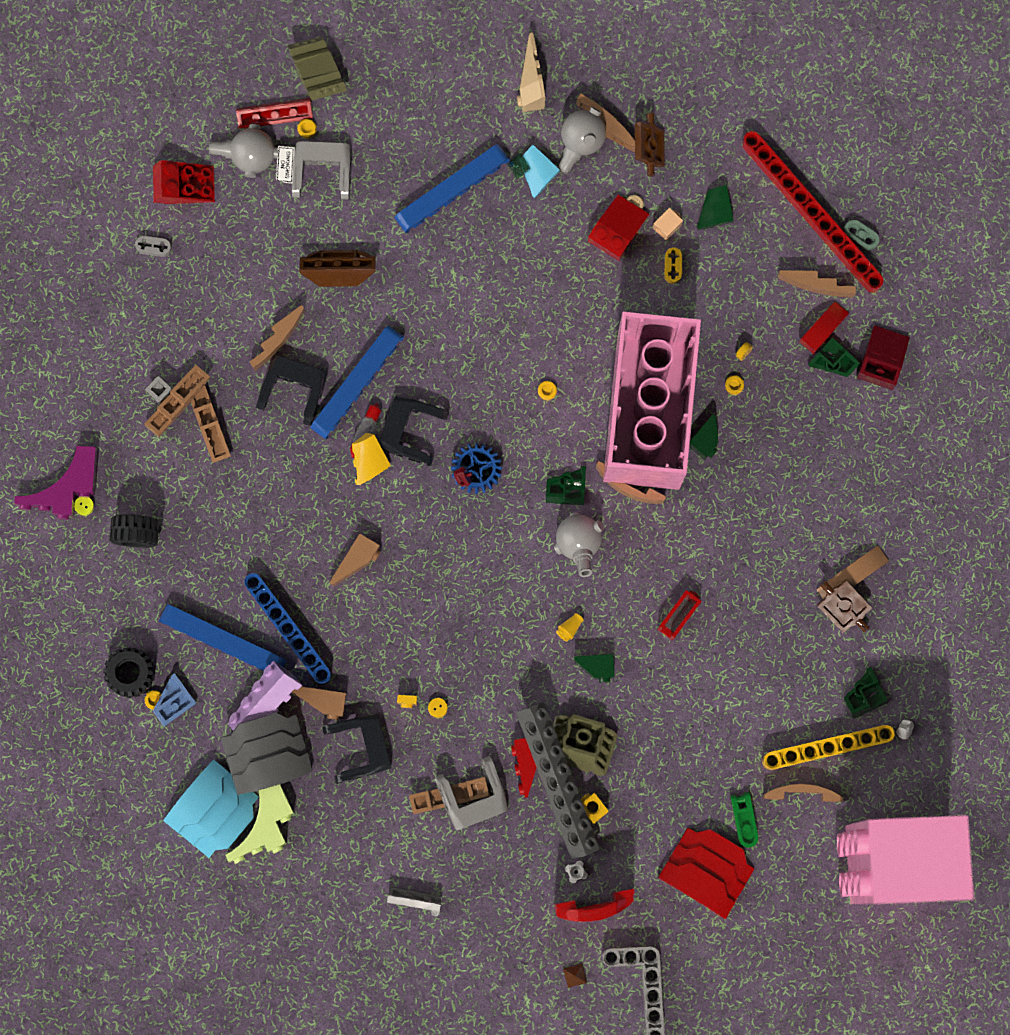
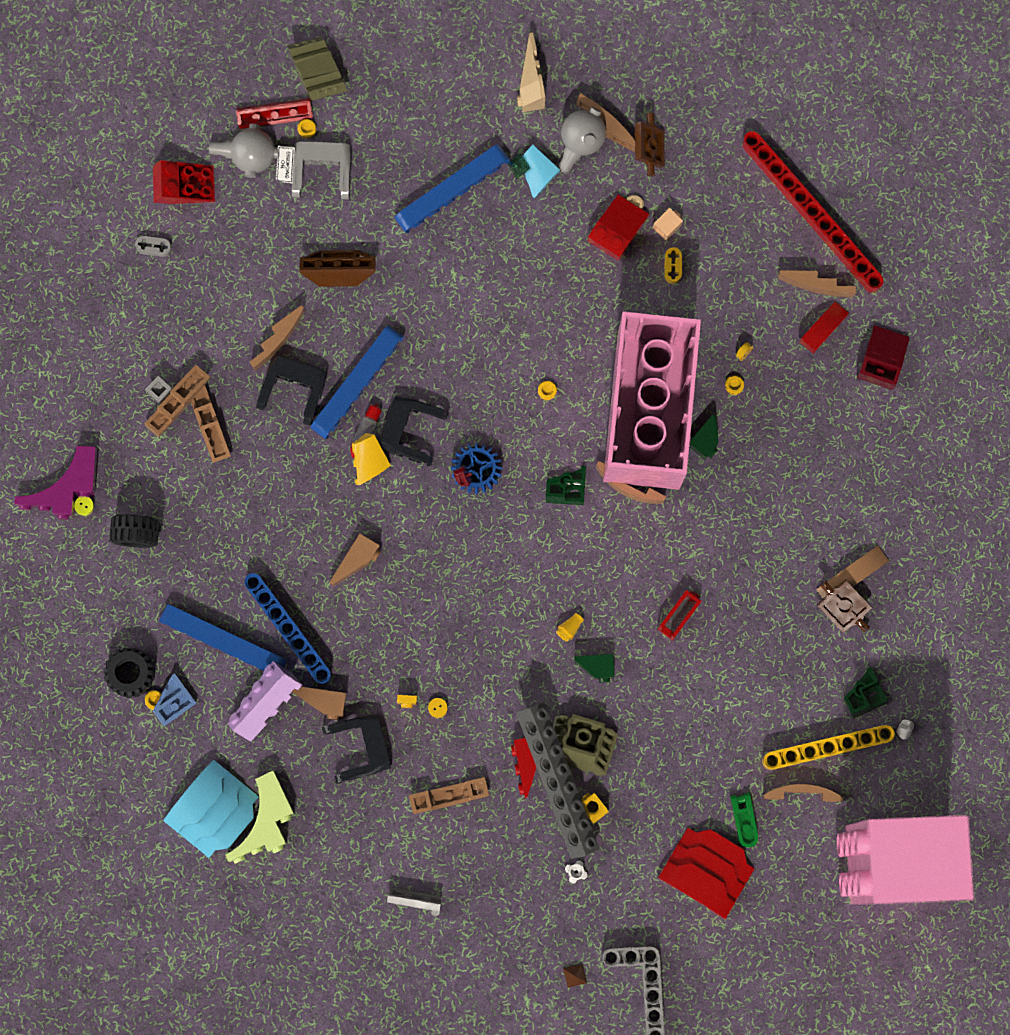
dark grey slope [221,712,312,795] -> none
light grey connector [435,756,508,831] -> none
light grey piece [554,513,604,577] -> none
red slope [554,889,635,922] -> none
dark green slope [697,185,734,230] -> none
dark green slope [808,337,860,377] -> none
sand green plate [844,220,879,250] -> none

